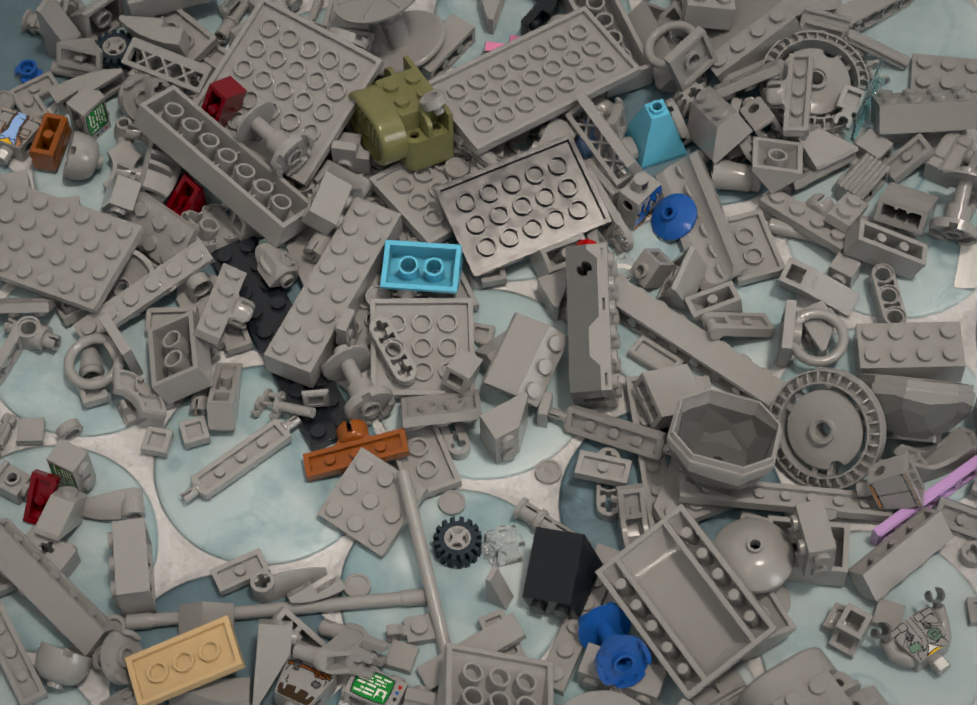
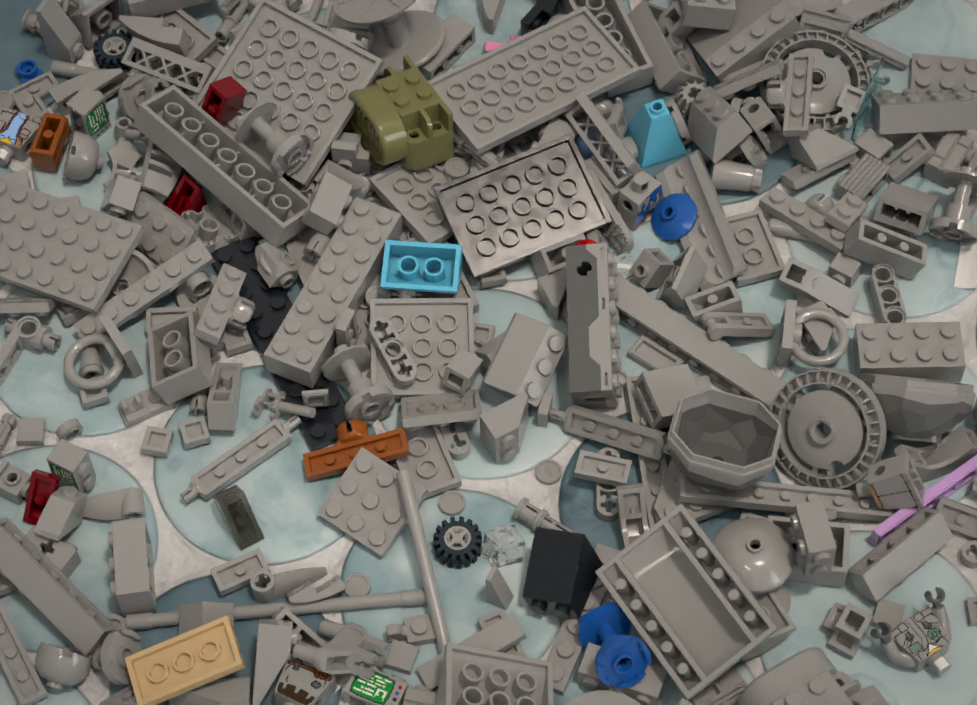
light grey slope [57,38,103,72] -> none
light grey tile [112,368,167,421] -> none
light grey tile [420,89,447,116] -> none
light grey tile [644,21,718,92] -> none
light grey slope [752,136,803,193] -> none
none -> clear smoke slope [212,485,264,550]

